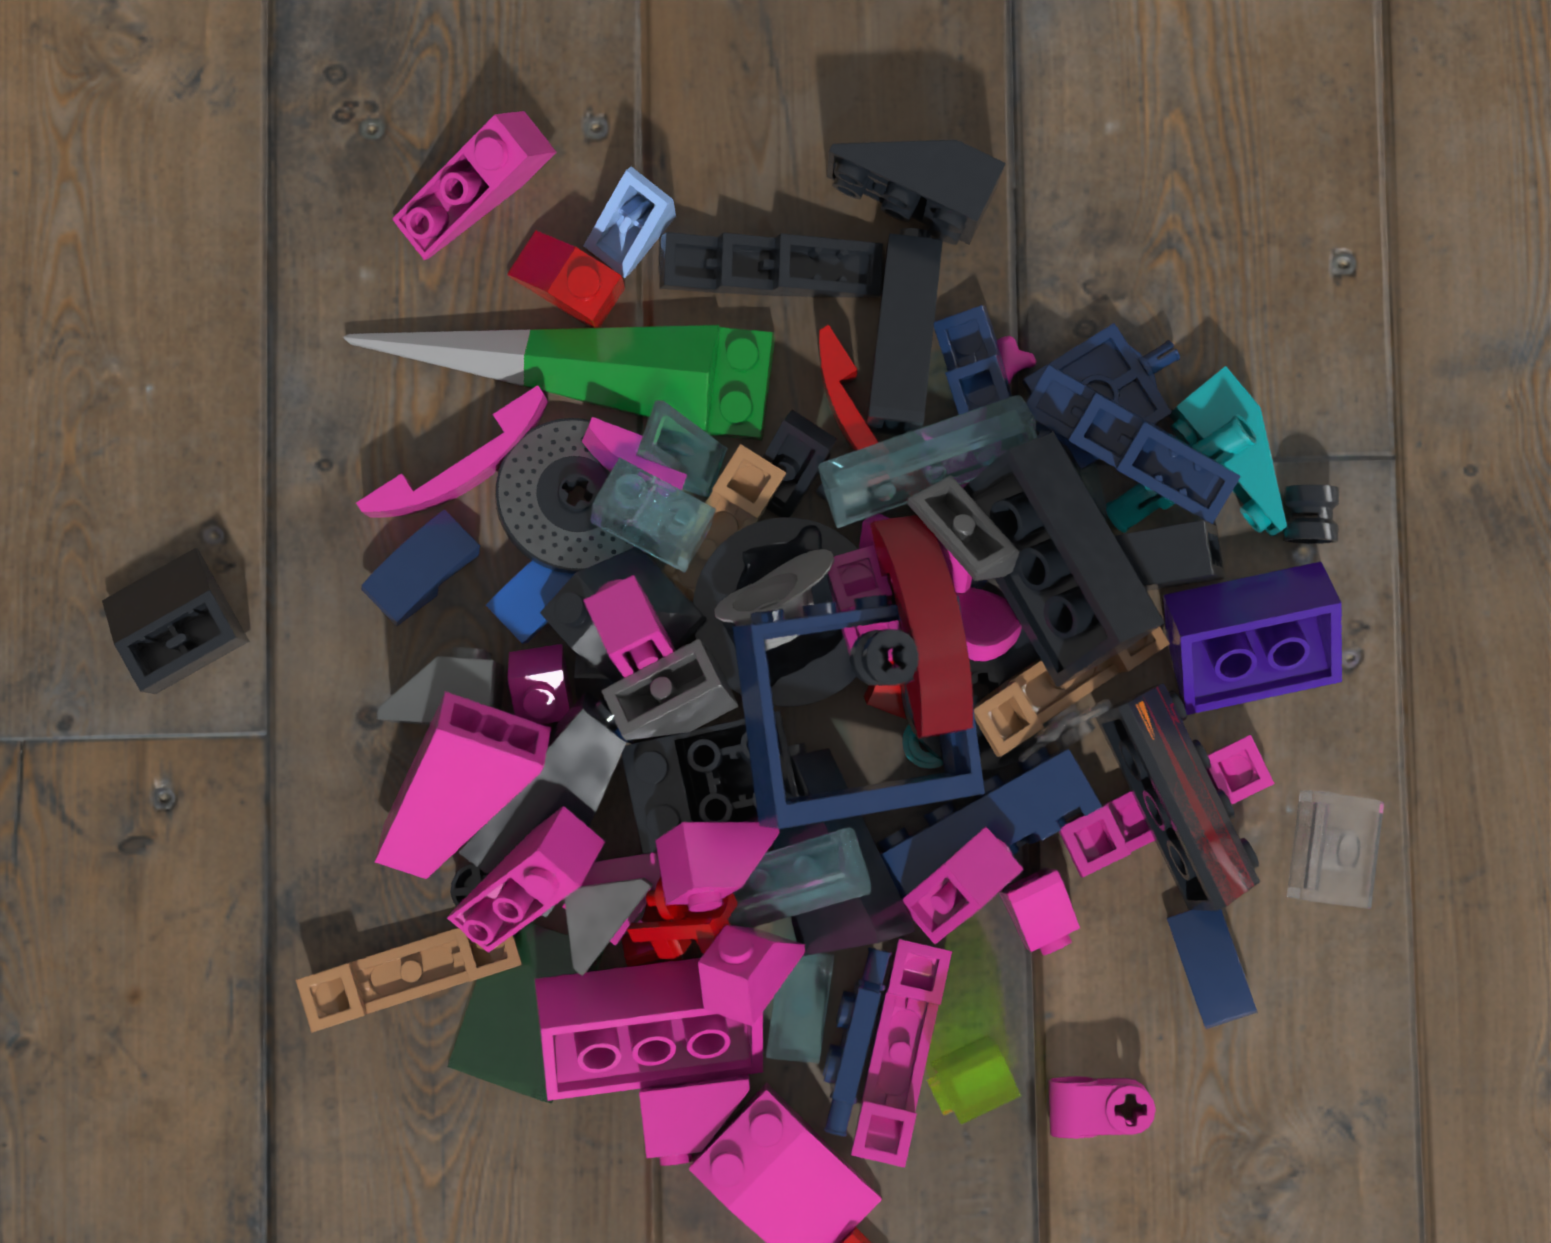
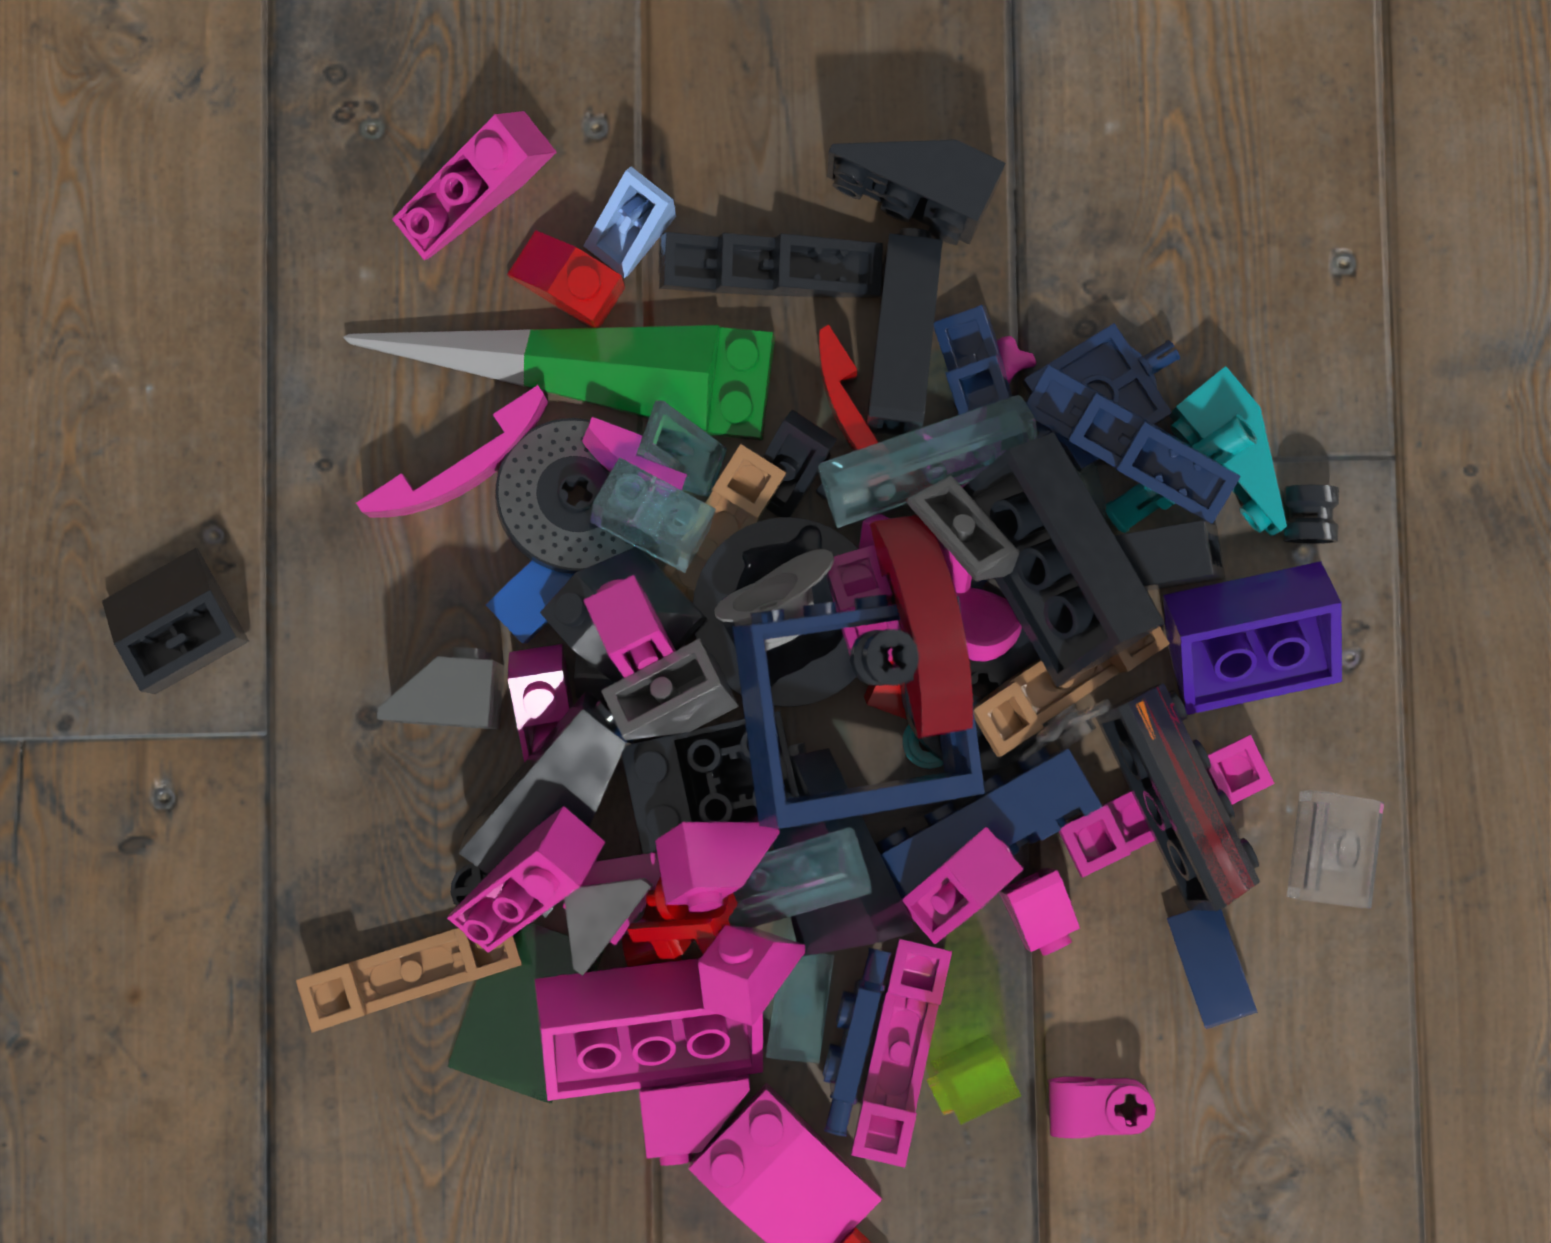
dark blue slope [361,509,480,626] -> none
dark pink slope [375,692,551,879] -> none

